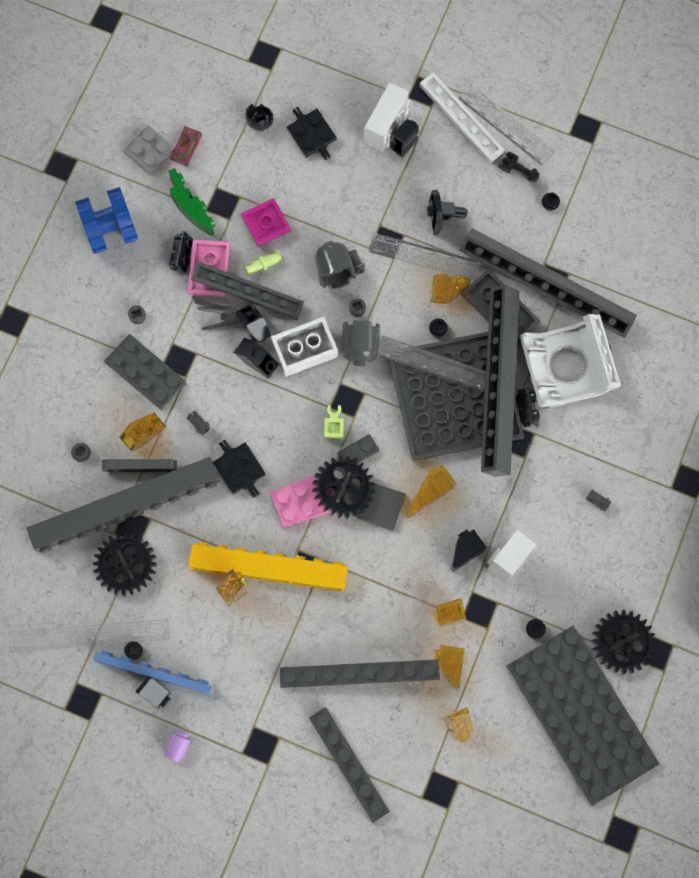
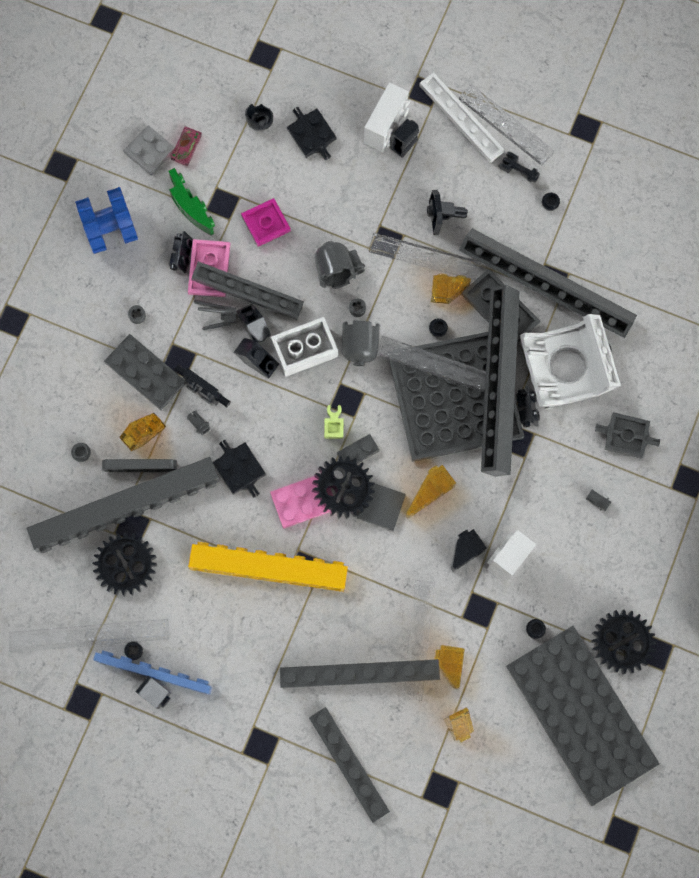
lavender brick [164,730,191,762] -> none
clear yellow slope [216,569,248,607] -> none
yellowish green pin [243,251,282,276] -> none
clear yellow slope [433,598,466,627] -> none
none -> black plate [174,364,231,408]
none -> dark grey plate [595,412,661,459]

